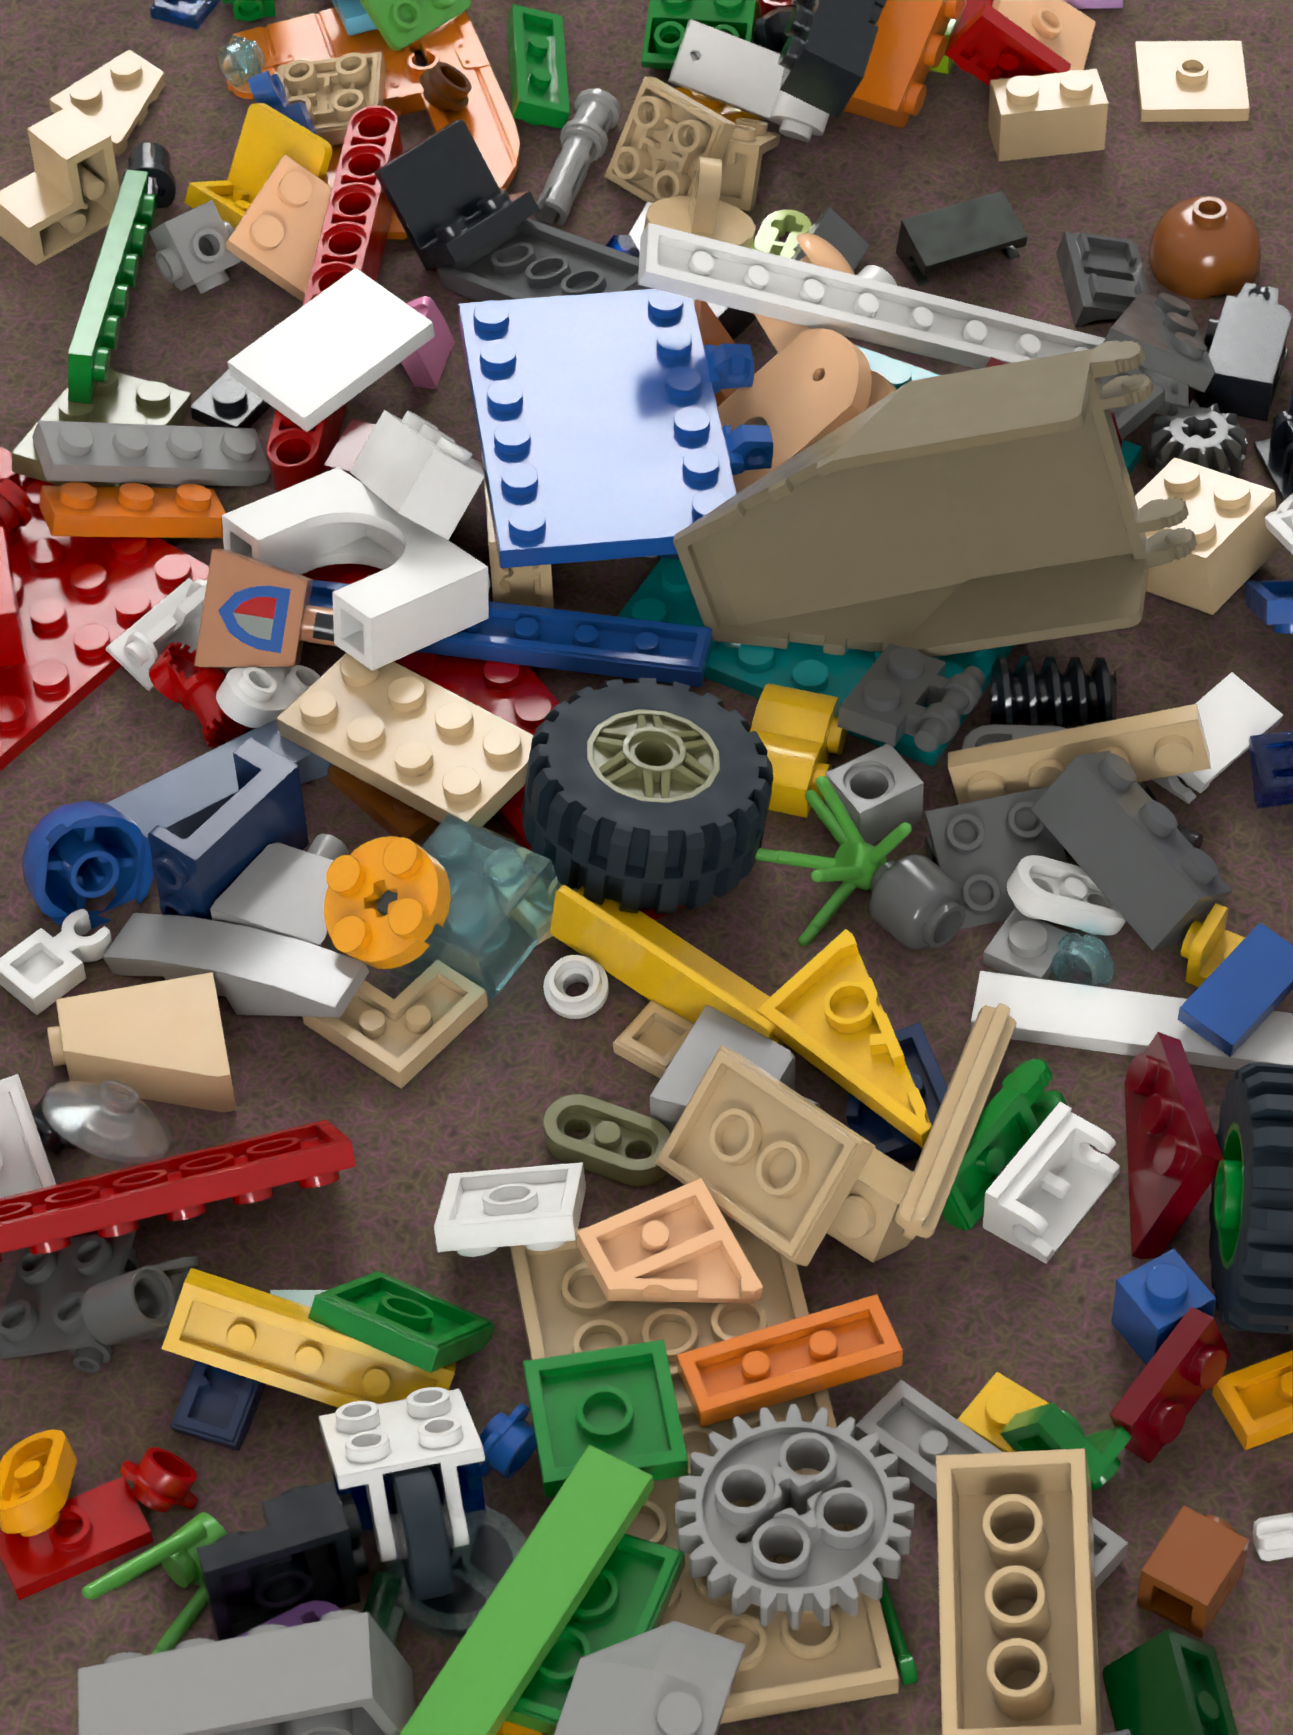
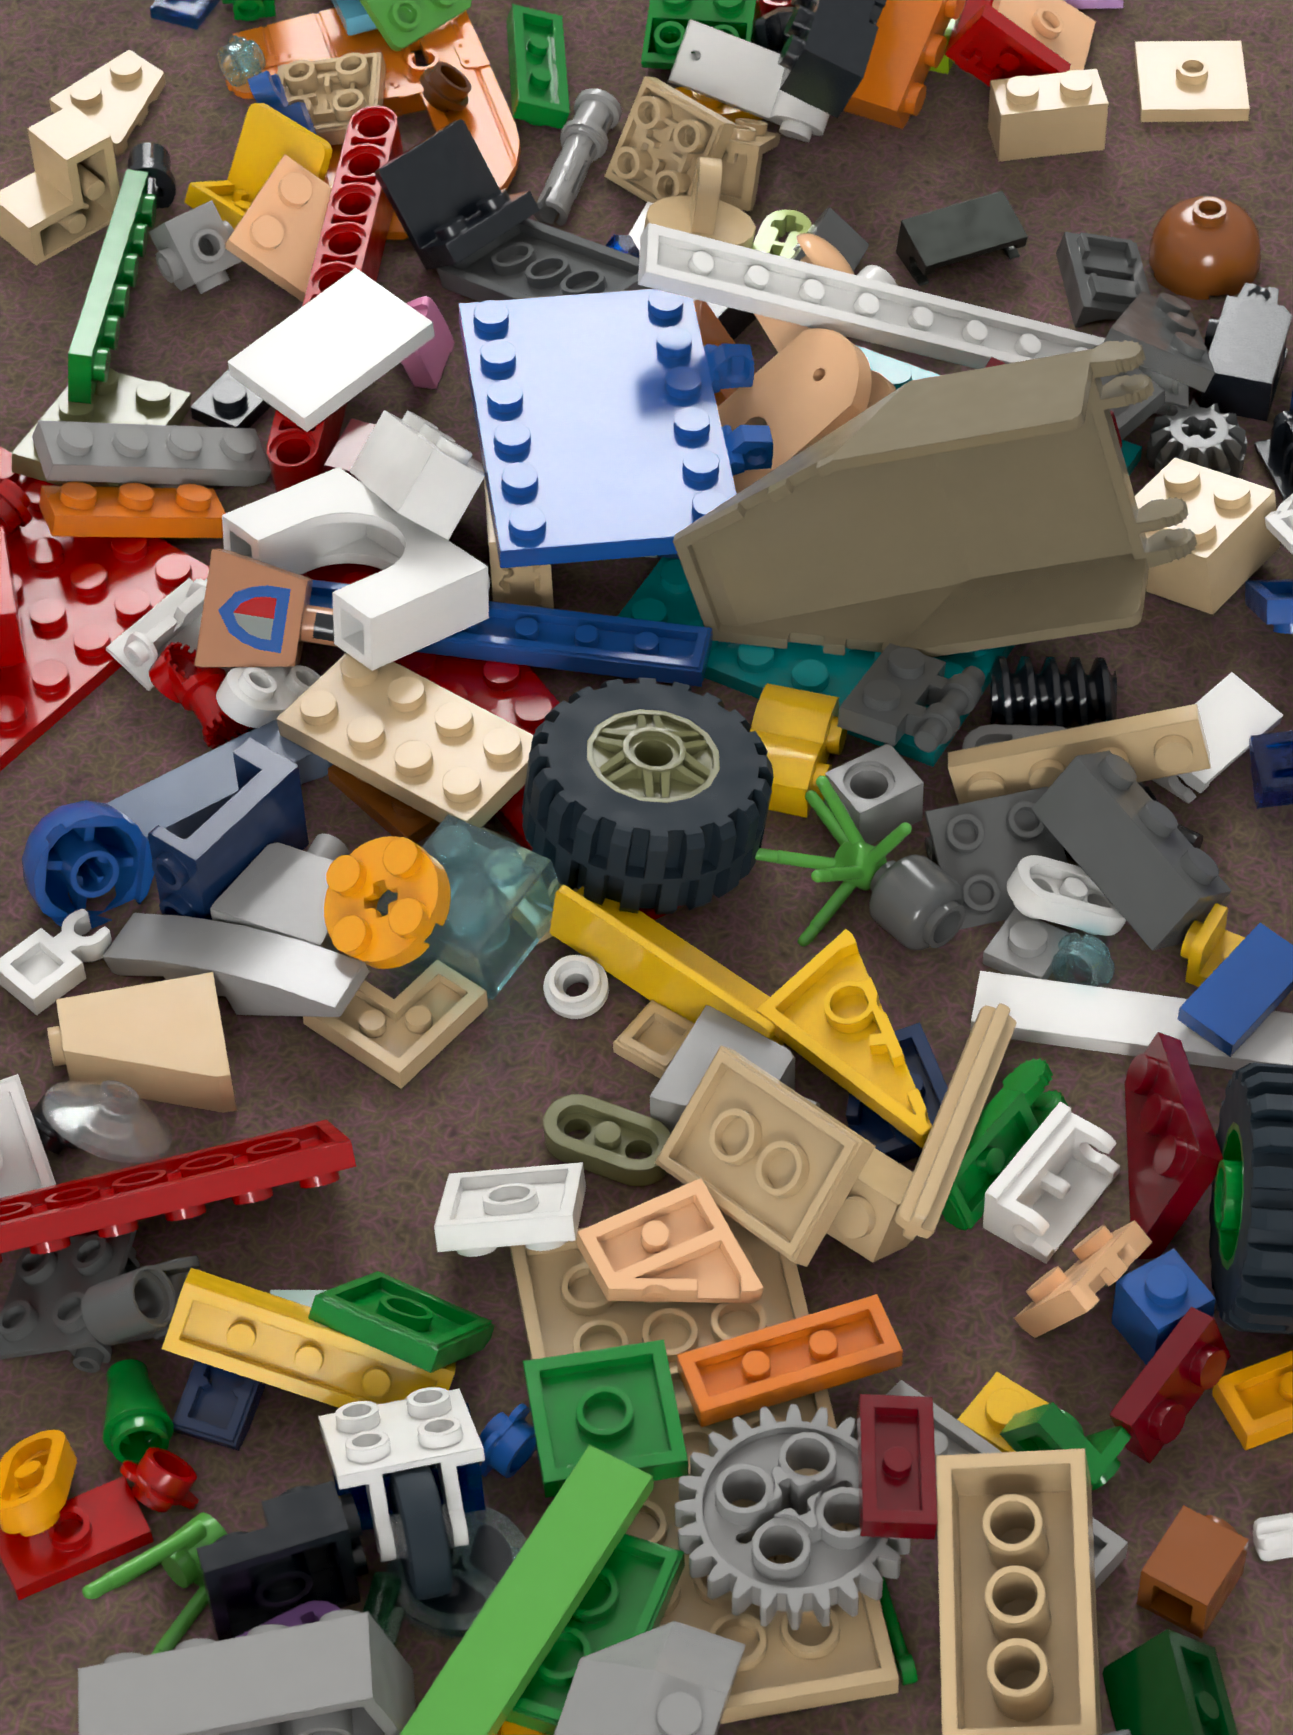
none -> green cone [103,1359,174,1464]
none -> dark red plate [857,1394,938,1540]
none -> light nougat wing [1014,1220,1152,1338]

